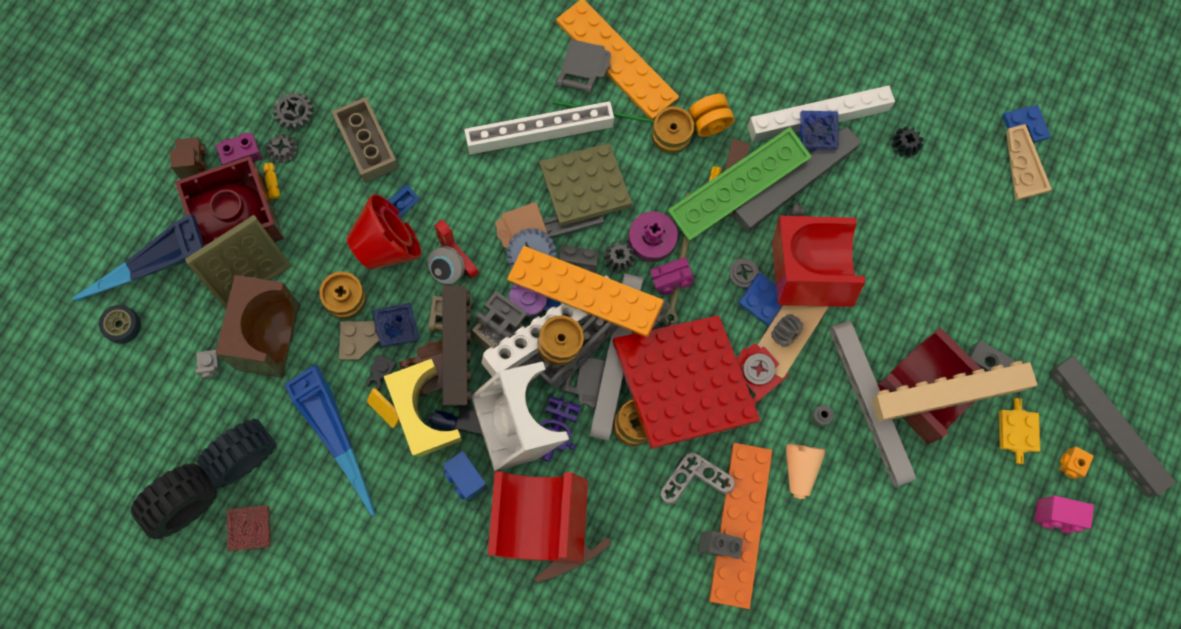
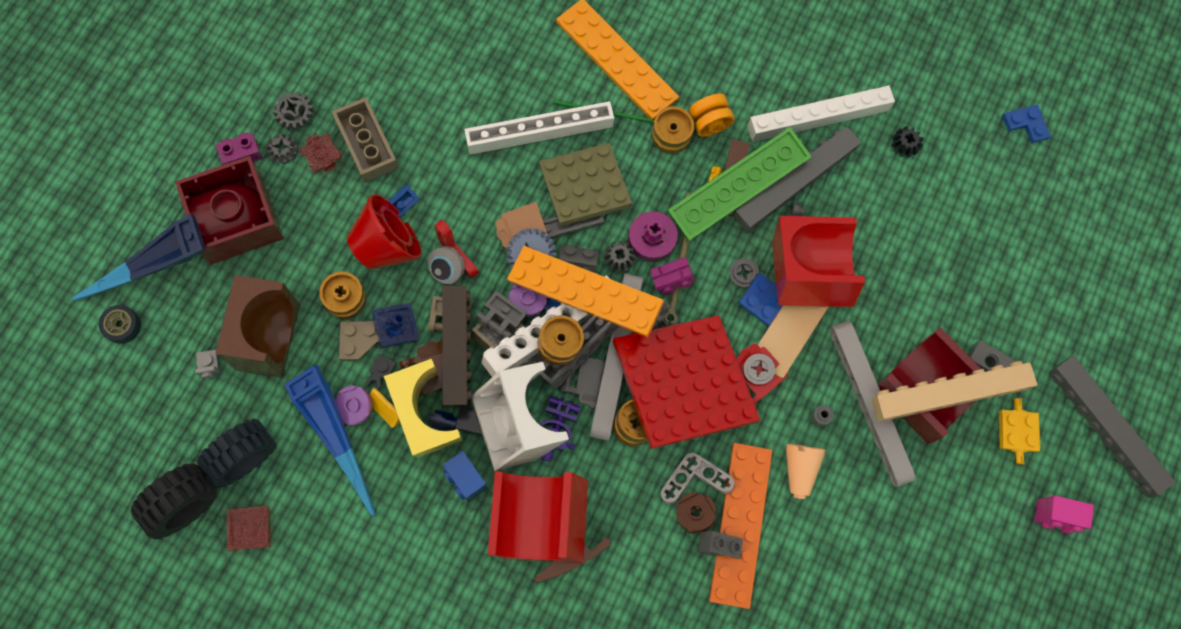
reddish brown brick [170,137,208,179] -> none
olive plate [185,215,292,309] -> none
yellow axle [263,163,280,199] -> none
dark grey piece [557,40,611,94] -> none
dark grey gear [771,314,803,347] -> none
clear blue plate [800,110,839,150] -> none
tan wing [1006,124,1052,201] -> none
light orange brick [1059,447,1094,479] -> none
none -> clear red piece [299,133,342,173]
none -> medium lavender tile [335,386,373,425]
none -> reddish brown plate [676,492,716,534]

